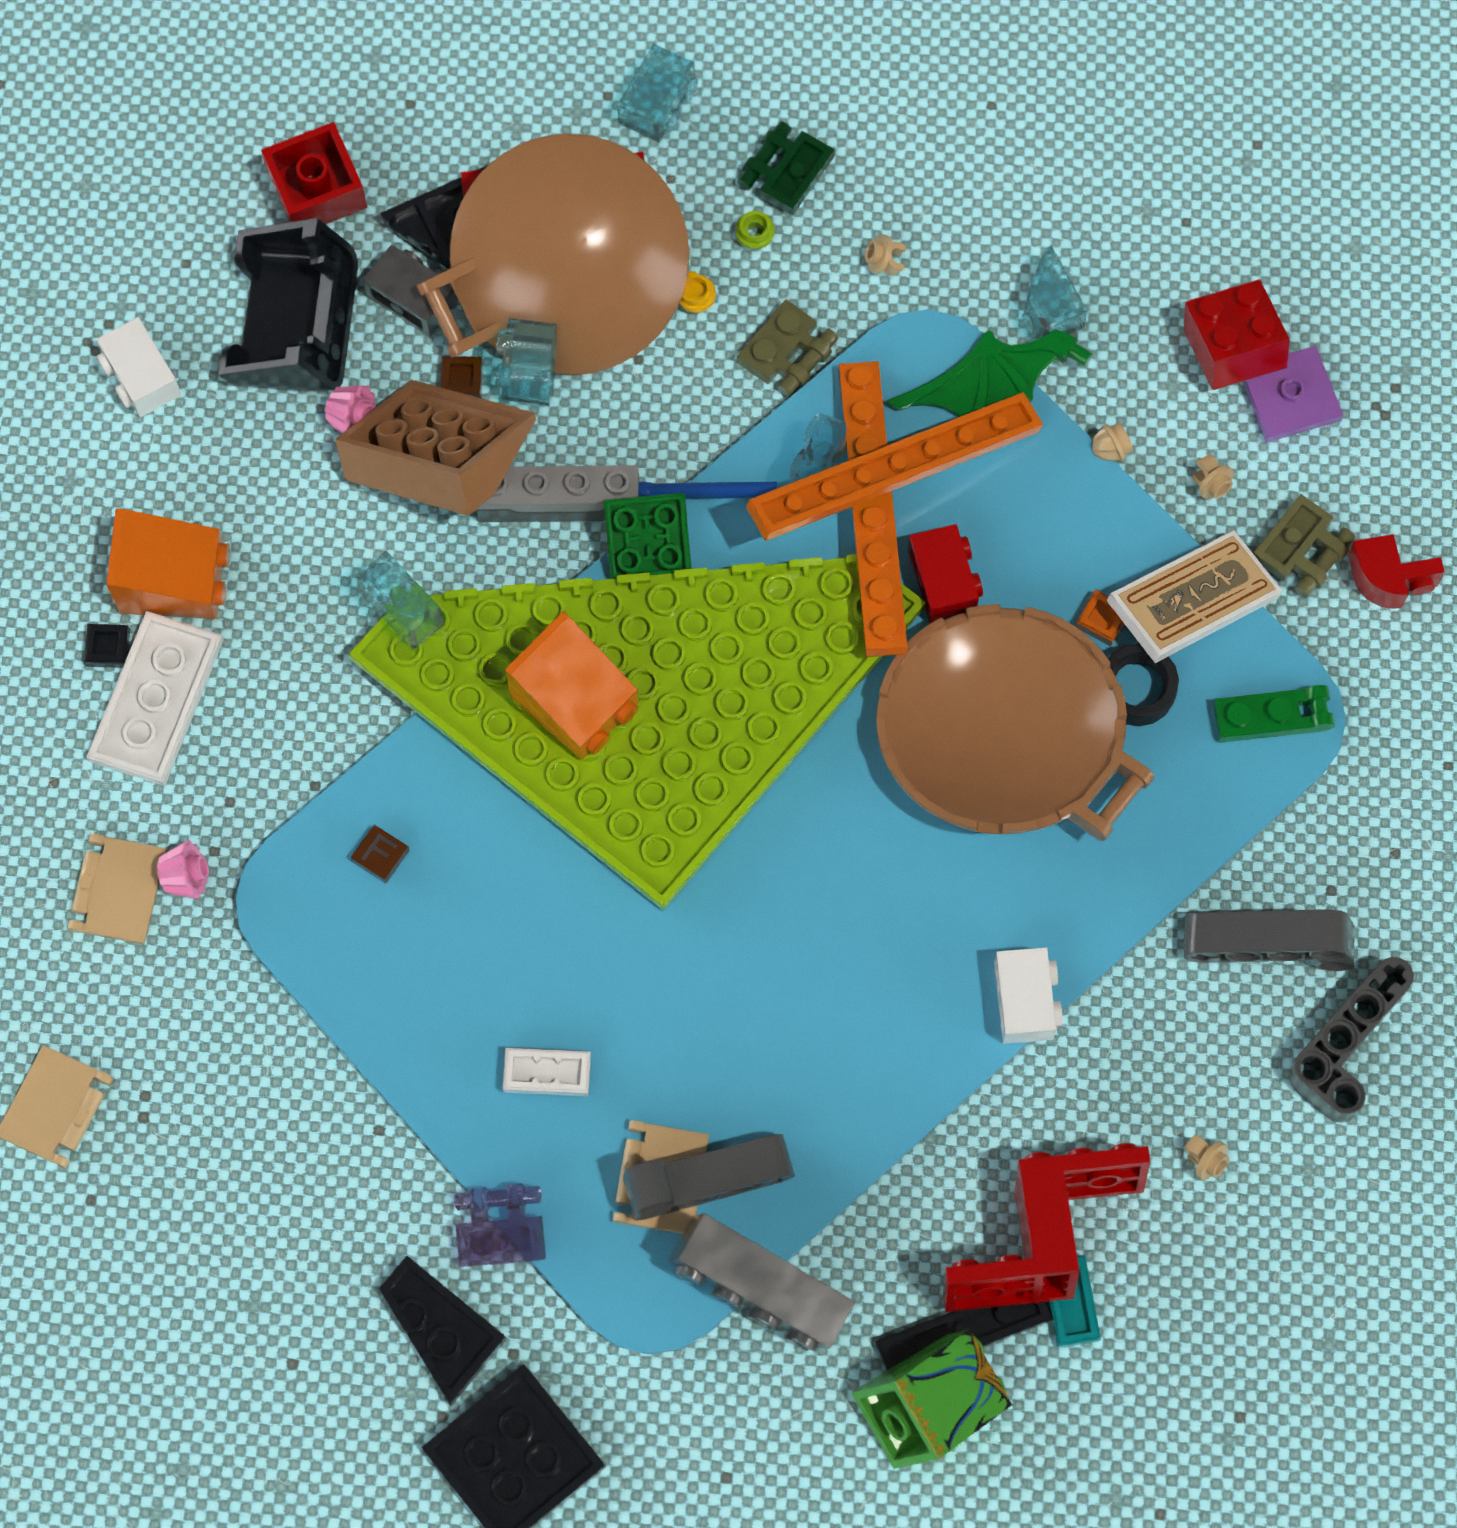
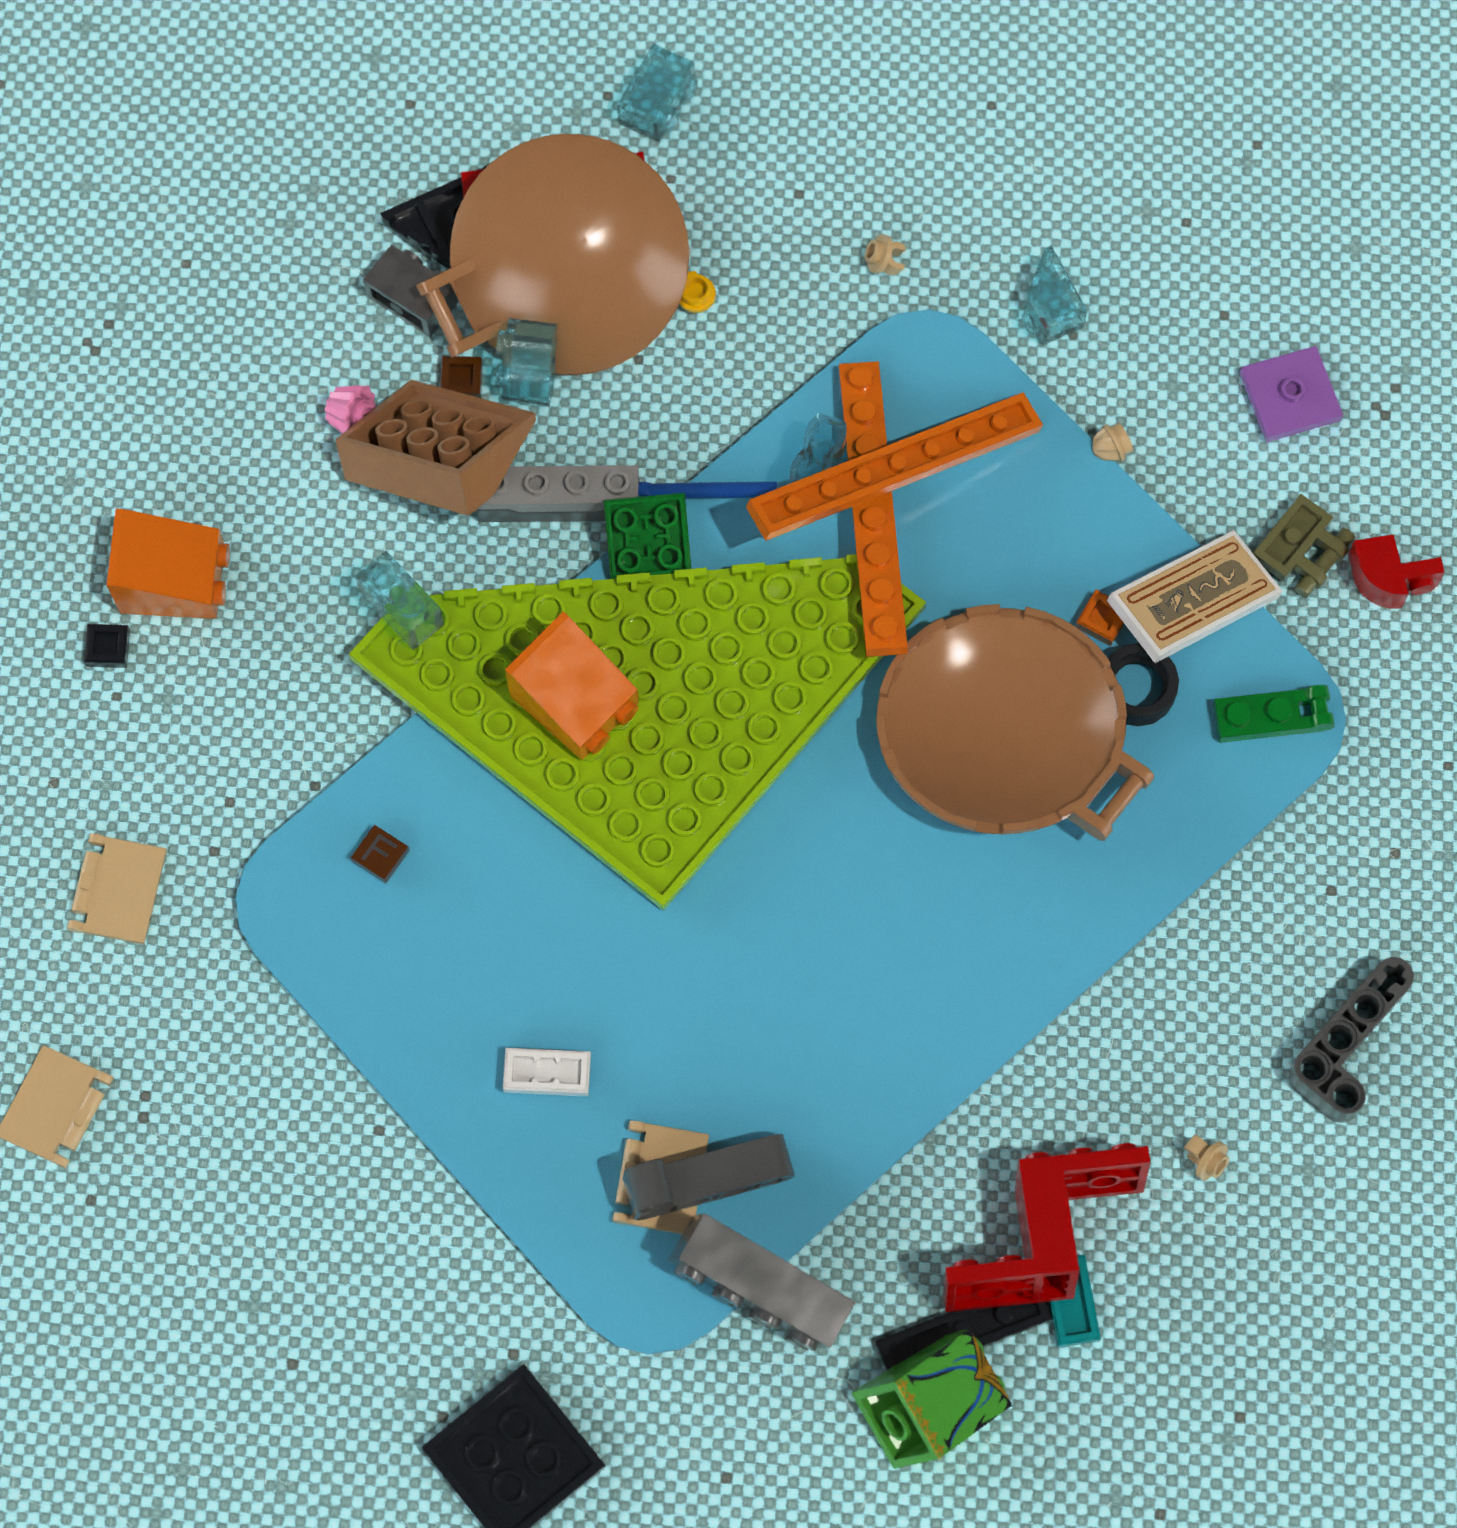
white tile [86,611,224,786] -> none
white brick [96,317,182,418] -> none
bright pink piece [157,840,209,899] -> none
black windscreen [218,218,358,392] -> none
red brick [261,122,368,224] -> none
black wing [379,1256,507,1406] -> none
clear purple plate [455,1183,546,1267] -> none
lime plate [735,211,775,250] -> none
dark green plate [737,121,835,216] -> none
olive plate [737,299,839,397] -> none
green animal [887,329,1093,417] -> none
red brick [908,524,983,624] -> none
white brick [994,947,1063,1044] -> none
red brick [1184,279,1290,391] -> none
dark grey beam [1184,909,1355,971] -> none
tan plate [1192,454,1234,499] -> none

